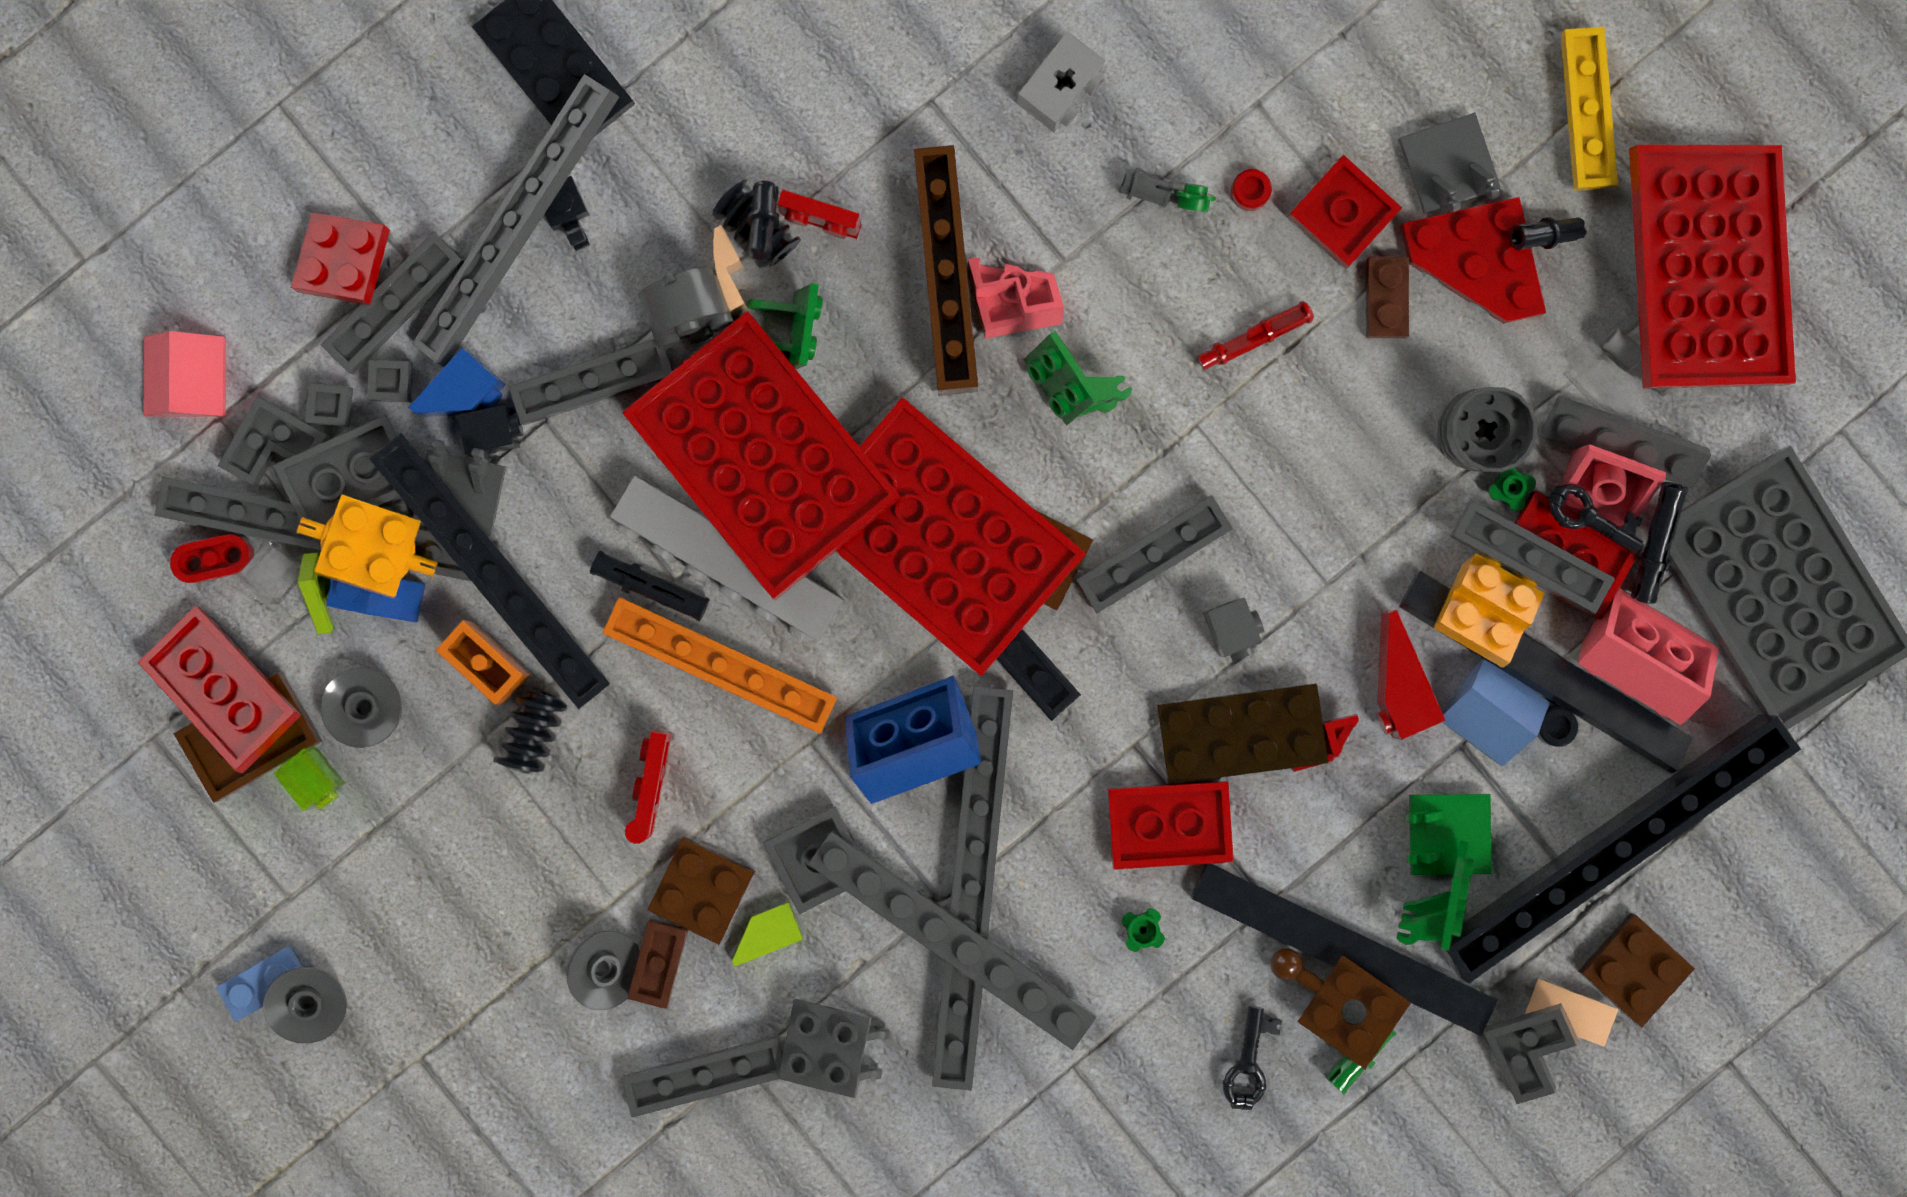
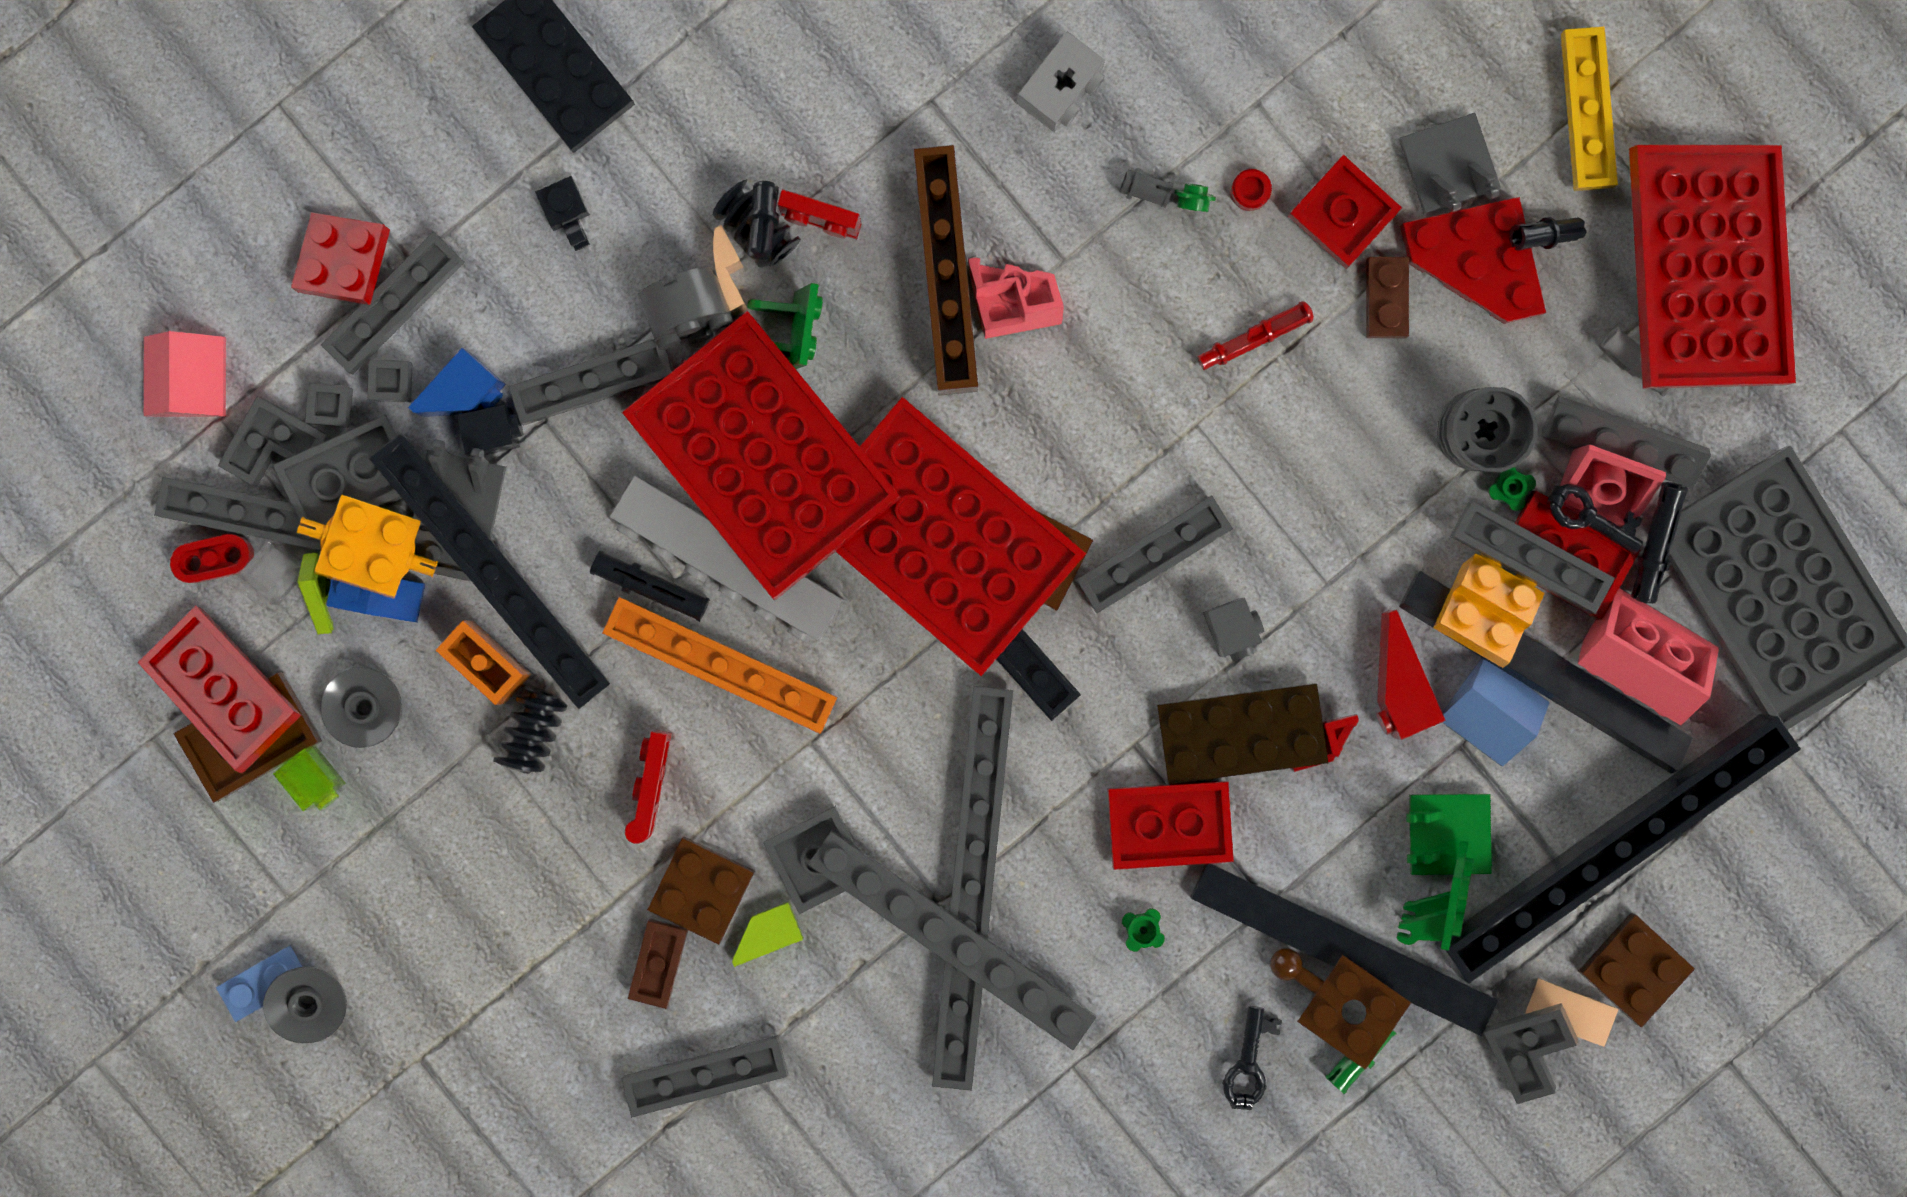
dark grey plate [412,74,619,367] -> none
dark grey dish [567,931,640,1010] -> none
dark grey plate [778,999,890,1098] -> none
blue slope [845,676,981,804] -> none
green plate [1023,331,1132,426] -> none
black tile [1537,707,1578,747] -> none

